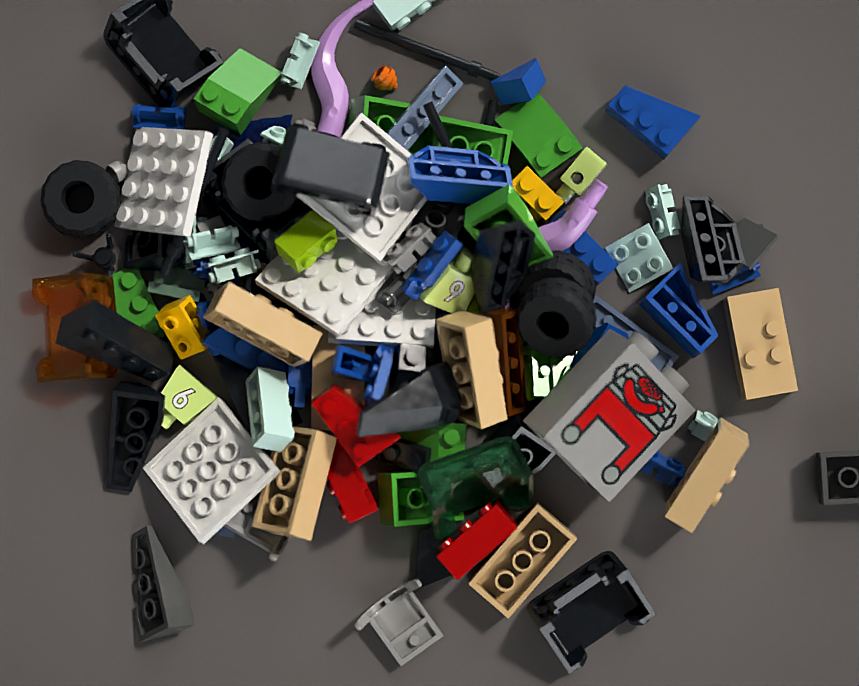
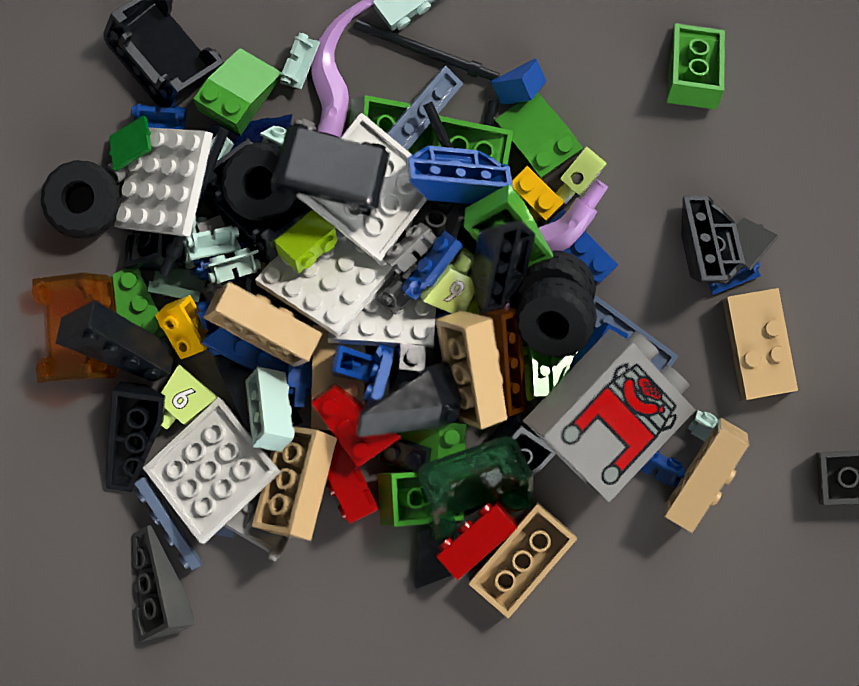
black plant [72,233,116,276] -> none
light grey piece [355,580,444,666] -> none
orange plate [371,65,398,91] -> none
black windscreen [527,551,656,674] -> none
blue wedge [605,85,701,160] -> none
light aqua hinge [605,223,674,293] -> none
blue wedge [638,262,719,359] -> none
light aqua hinge [645,184,681,240] -> none
none -> green piece [109,115,151,171]
none -> sand blue plate [135,477,204,571]
none -> bright green slope [666,23,725,110]

